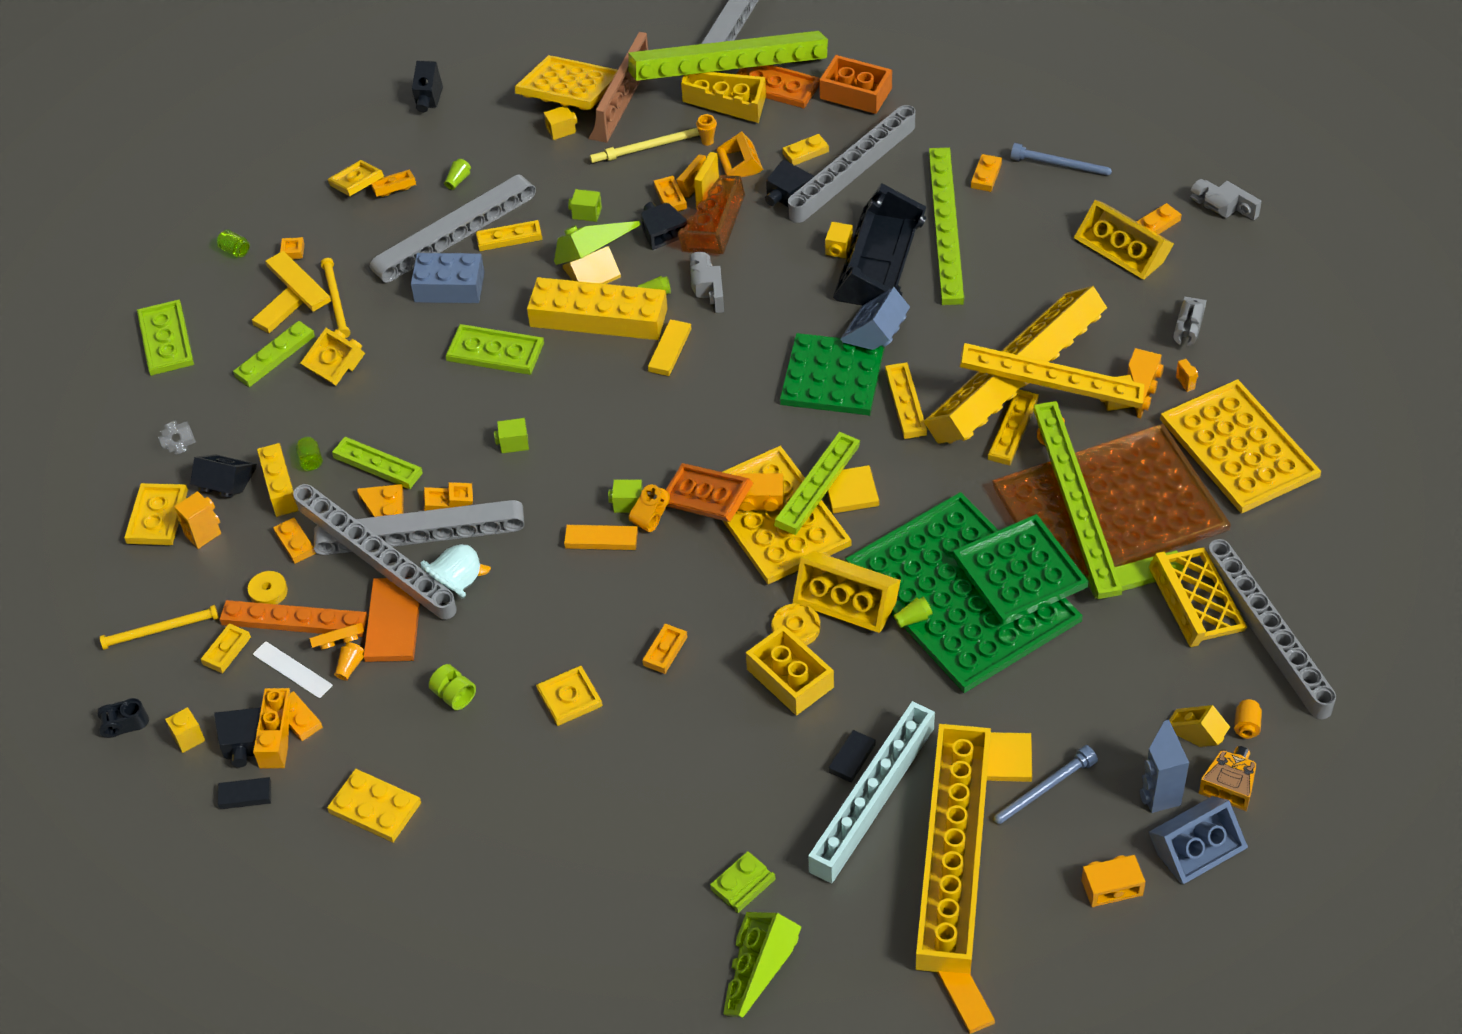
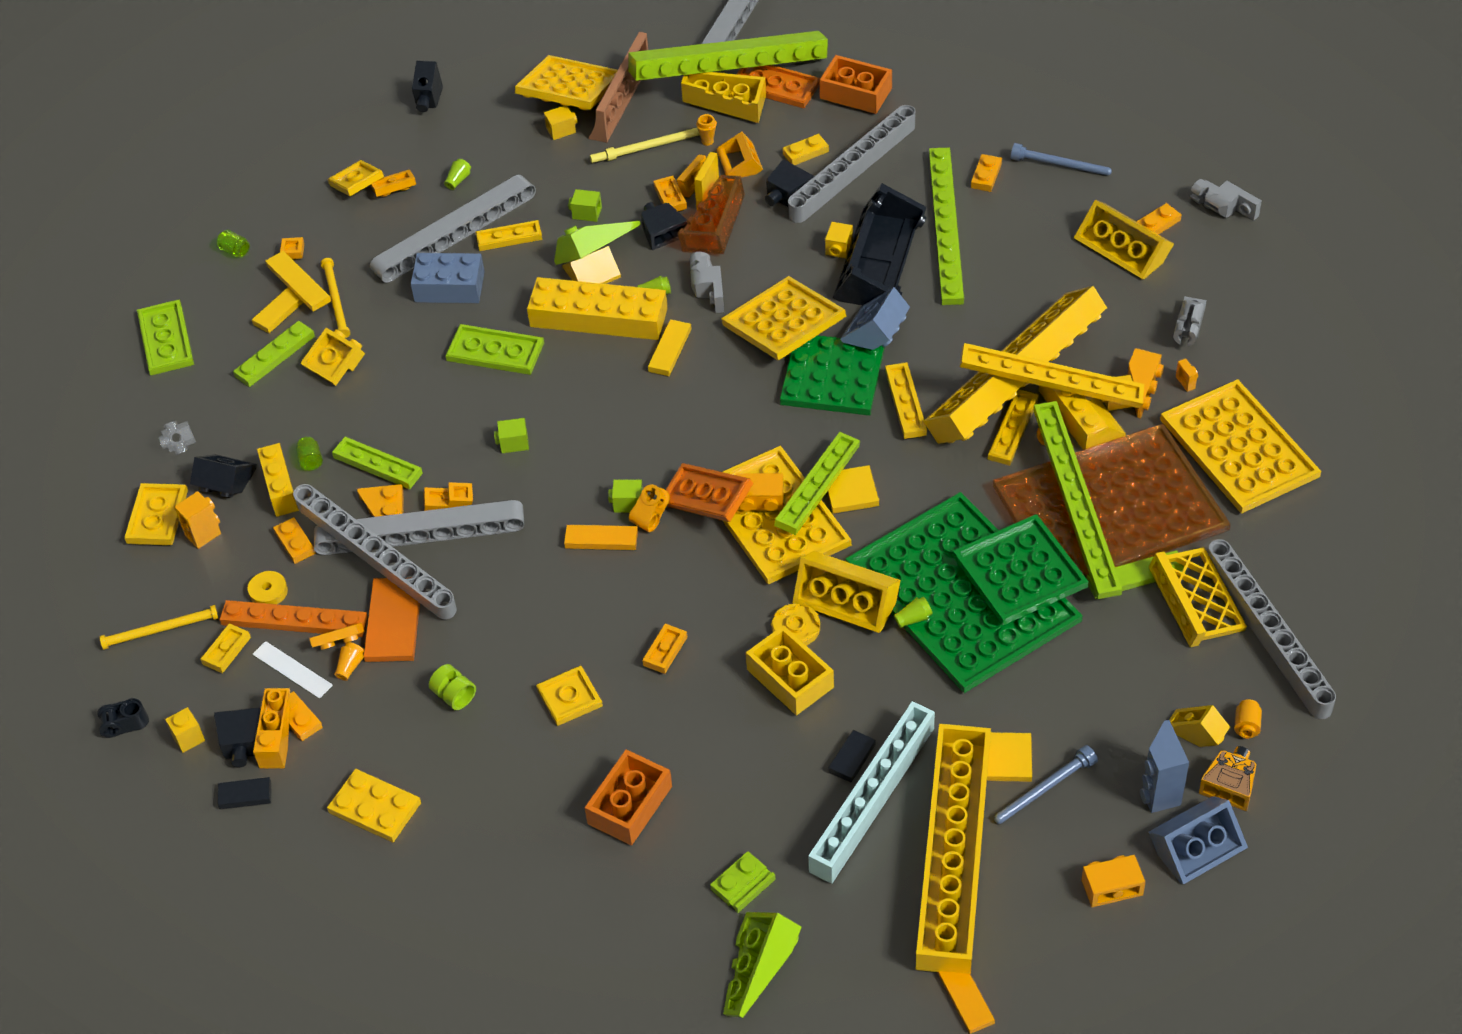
light aqua hair [421,544,491,599] -> none
none -> orange brick [585,749,672,846]
none -> yellow plate [721,276,846,360]
none -> yellow slope [1039,385,1126,453]

